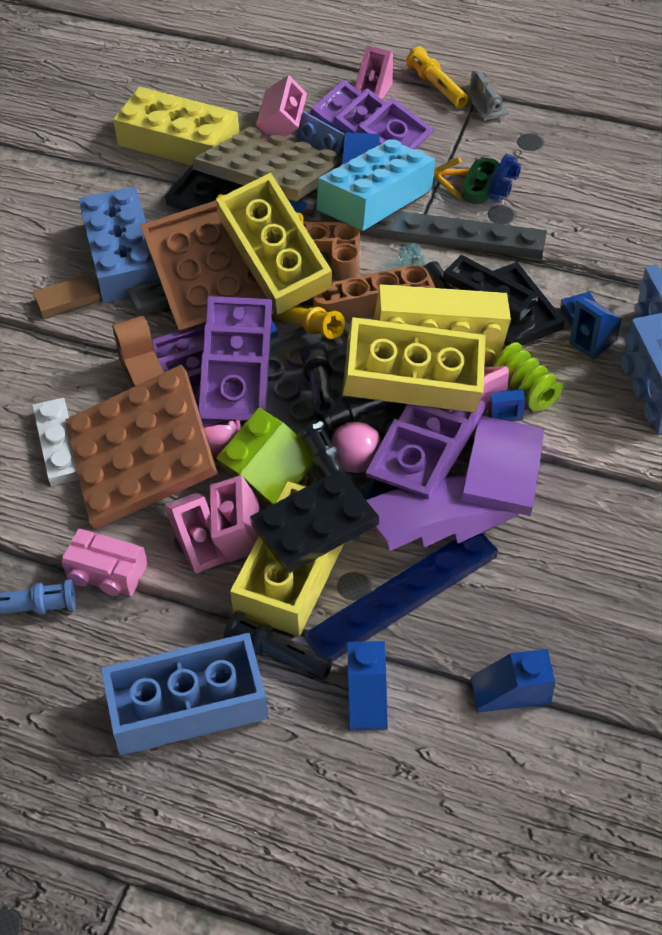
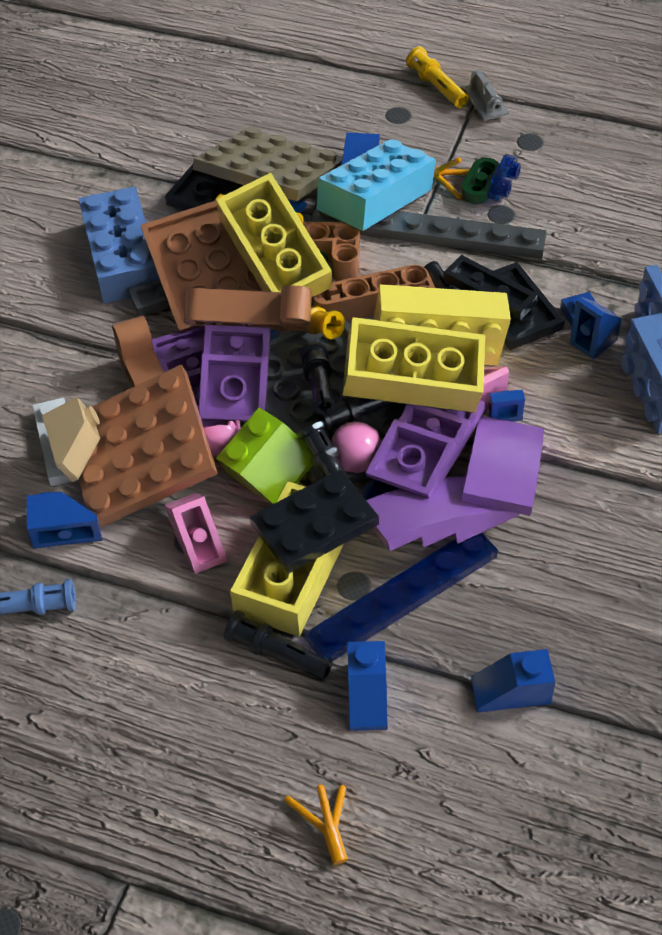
medium nougat tile [33,274,101,319] -> none
bright pink brick [62,529,147,596] -> none
medium blue brick [101,633,269,755] -> none
light yellow brick [113,87,240,165] -> none
bright pink brick [210,475,259,562] -> none
bright pink brick [256,75,307,137] -> none
medium blue hinge [296,111,346,156] -> none
medium lavender slope [310,80,434,149] -> none
bright pink slope [355,45,393,99] -> none
clear light blue tile [398,243,425,267] -> none
lime piece [494,342,563,412] -> none
none -> blue slope [27,492,102,549]
none -> tan slope [42,397,100,482]
none -> nougat beam [184,285,312,331]
none -> light orange plant [284,784,348,865]

